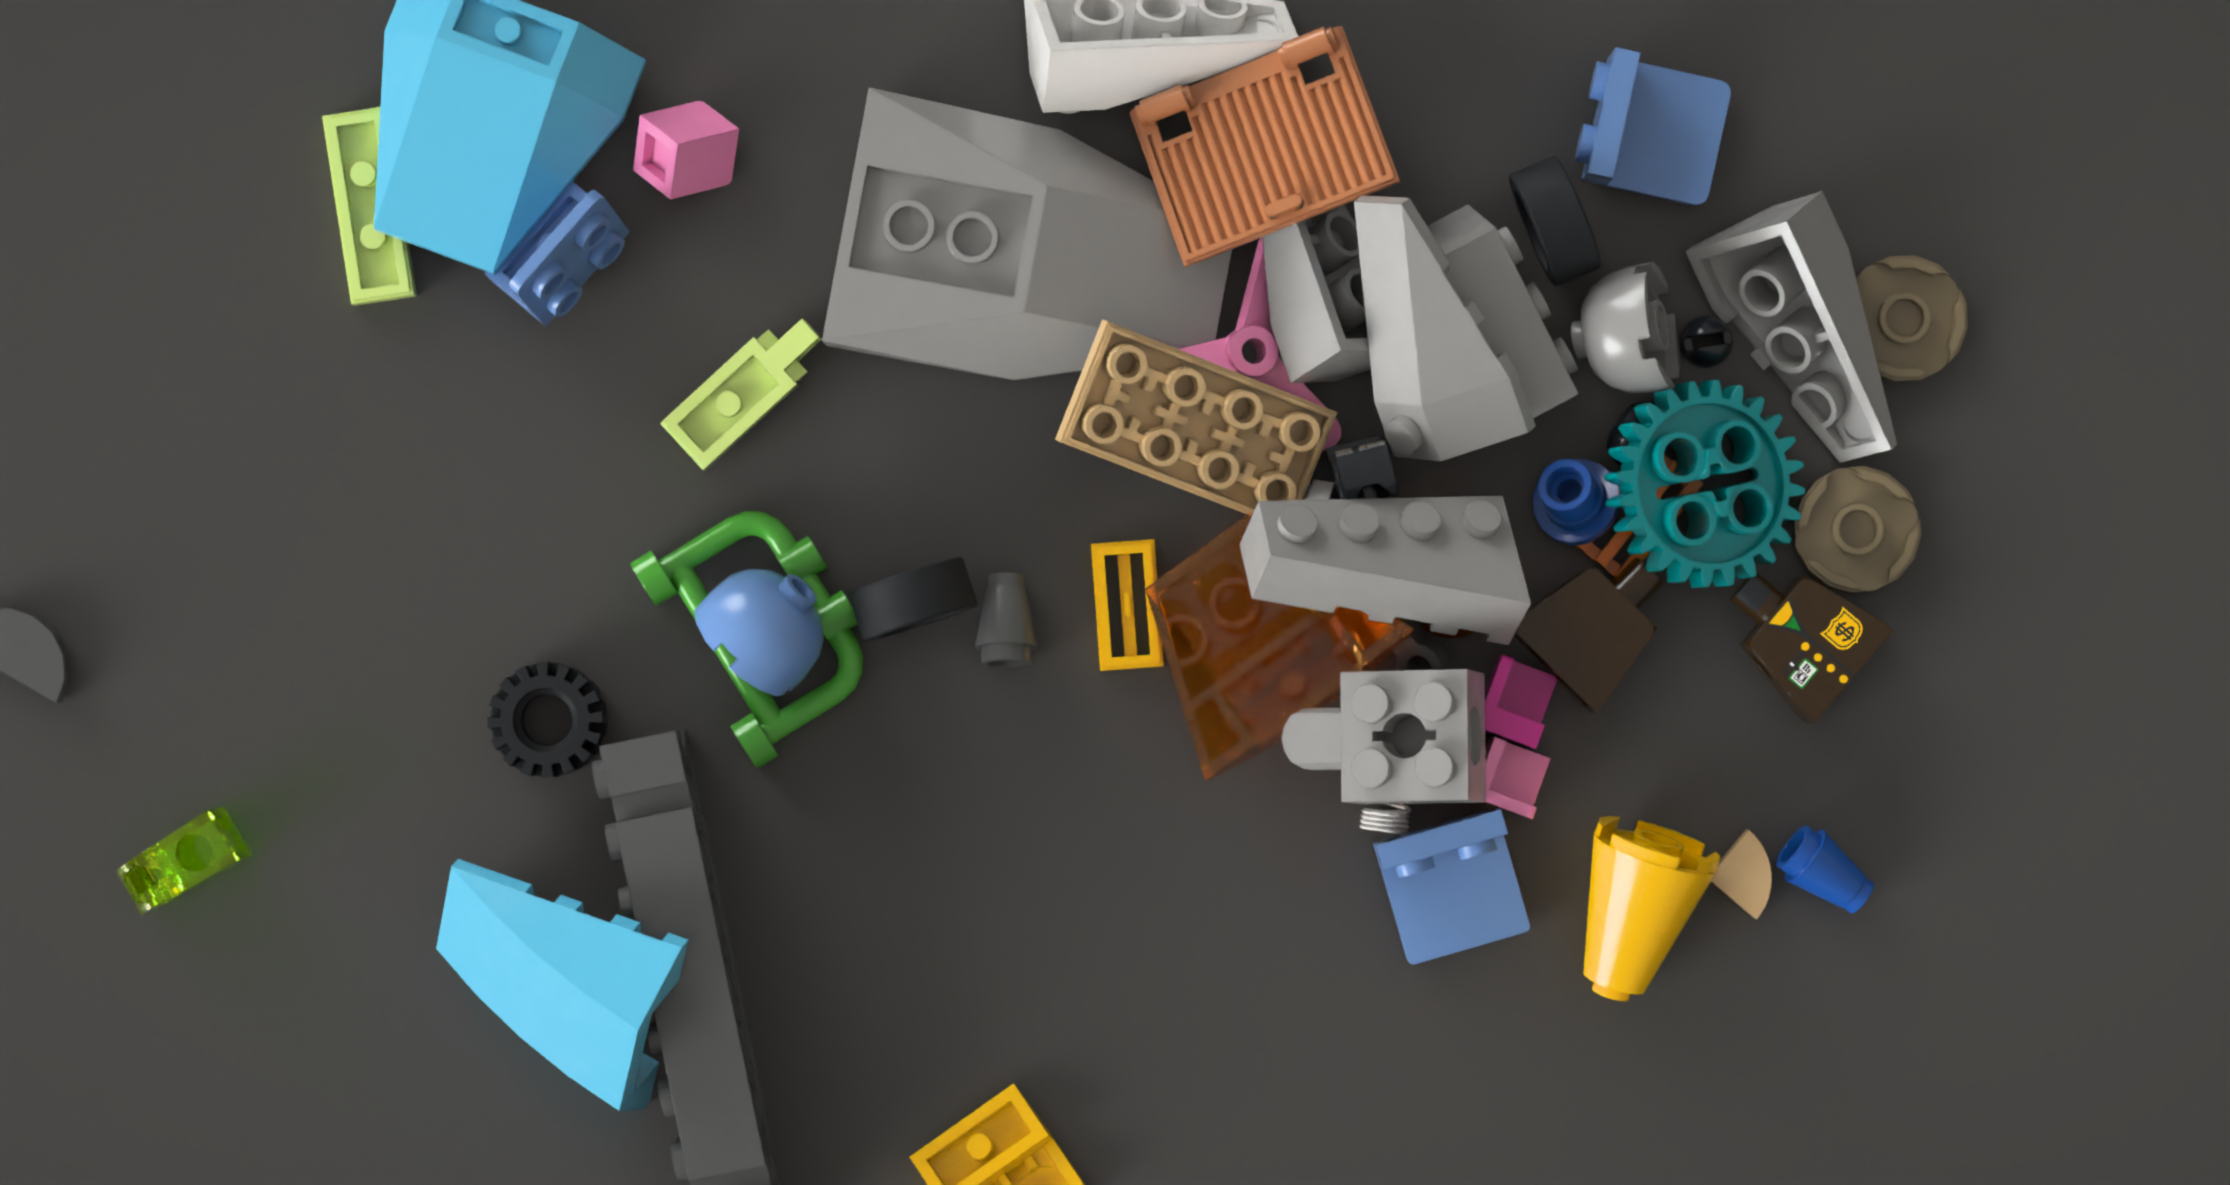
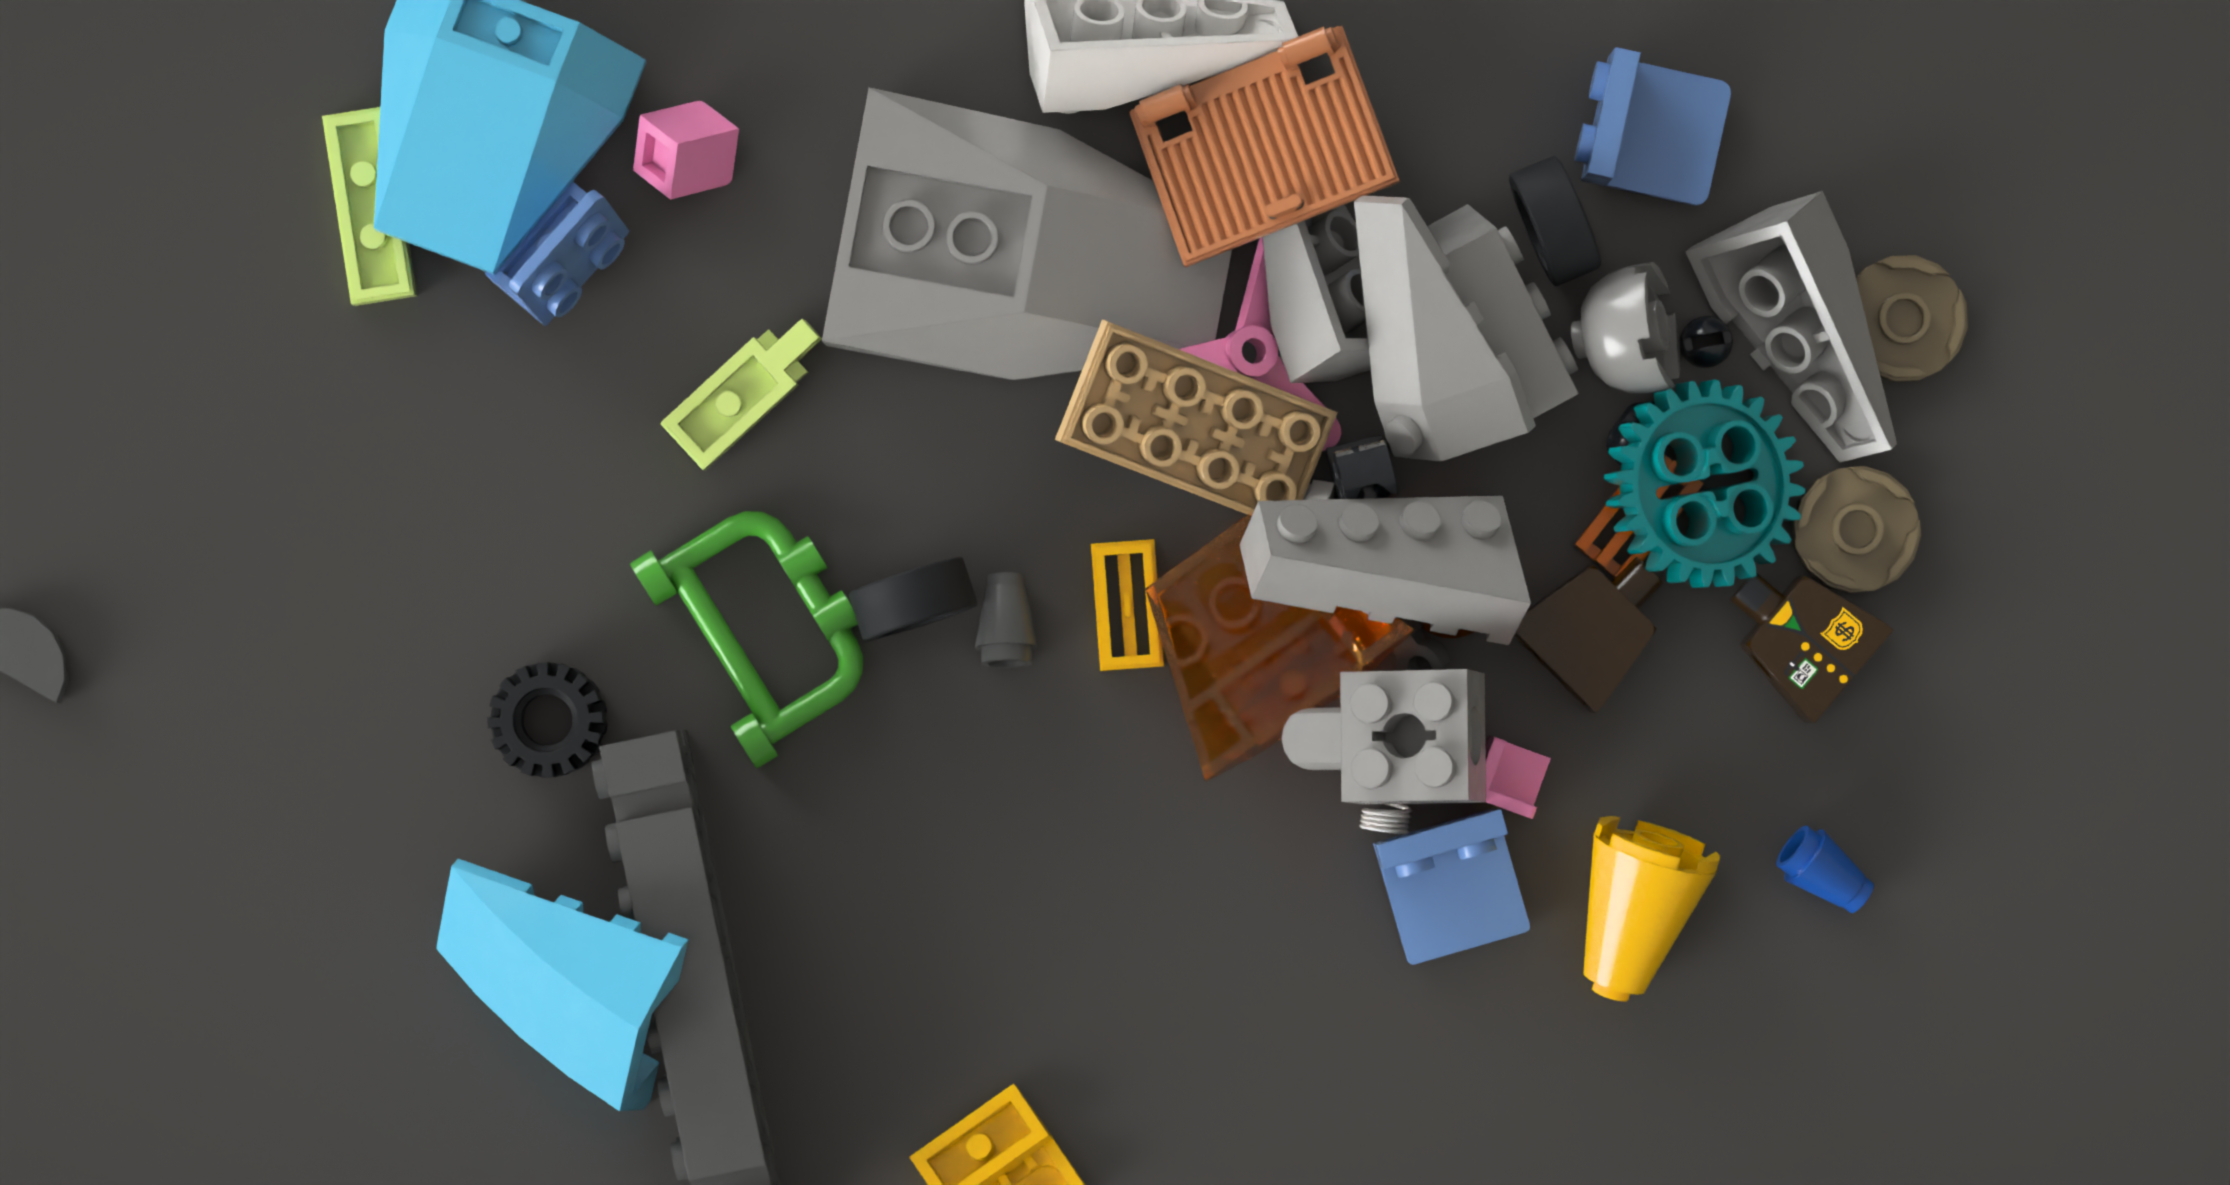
clear neon green leg [116,806,252,915] -> none
medium blue cylinder [694,569,824,696] -> none
dark pink panel [1485,654,1557,749] -> none
blue piece [1532,459,1620,546] -> none
tan tile [1711,829,1772,920] -> none

